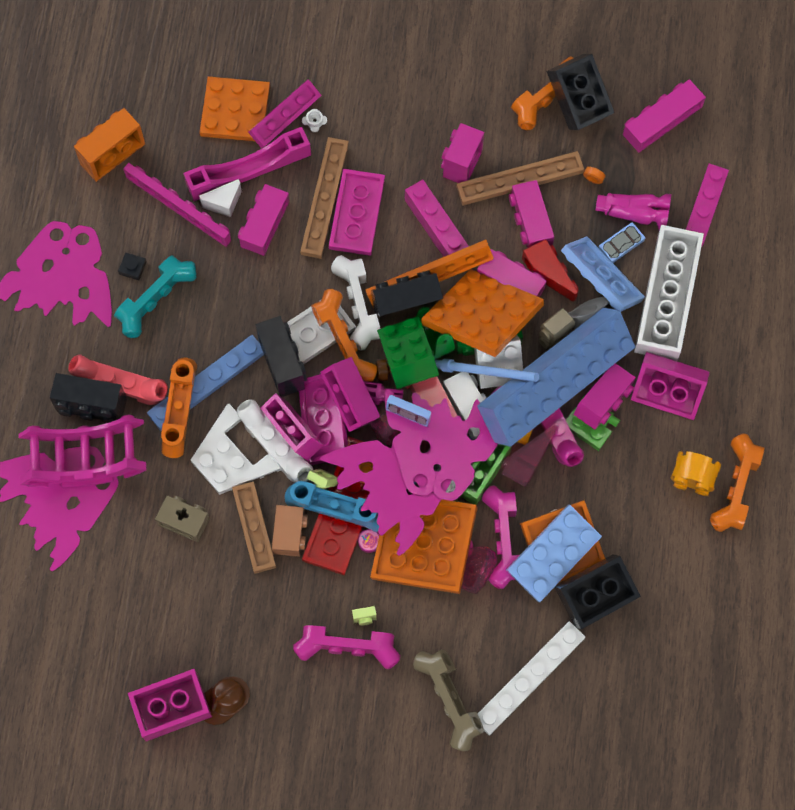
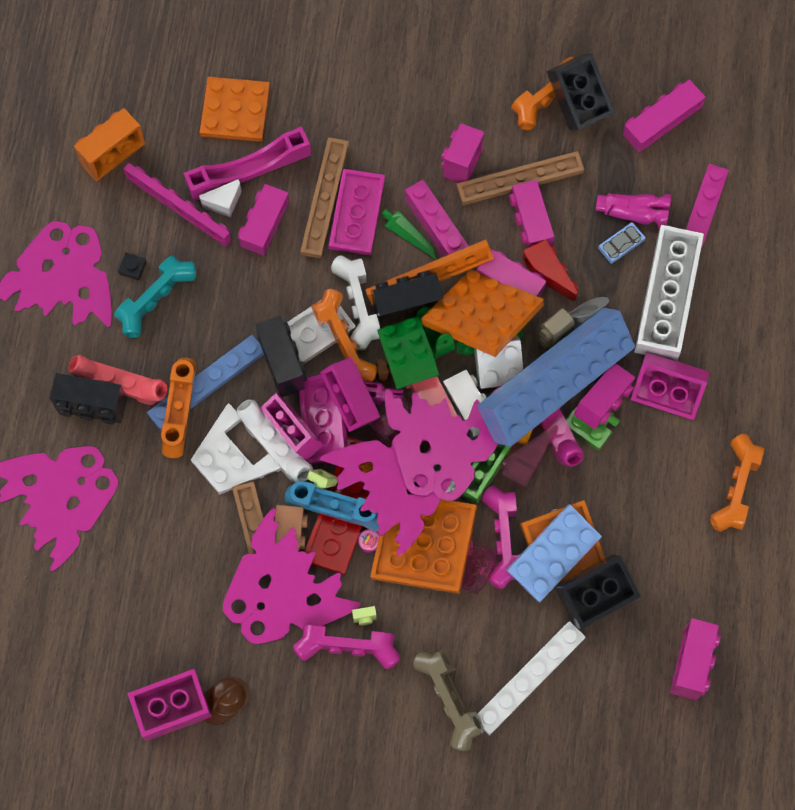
dark pink fence [18,415,146,487] -> none
dark tan brick [155,496,210,542] -> none
dark pink plate [248,79,322,148] -> none
white plate [302,109,327,132] -> none
light blue tile [386,395,431,427] -> none
light blue bar [435,359,539,382] -> none
light blue plate [561,236,645,312] -> none
orange tile [583,166,605,184] -> none
light orange brick [670,451,721,496] -> none
none -> dark pink piece [223,509,361,644]
none -> green bar [381,209,437,260]
none -> dark pink brick [670,618,721,701]

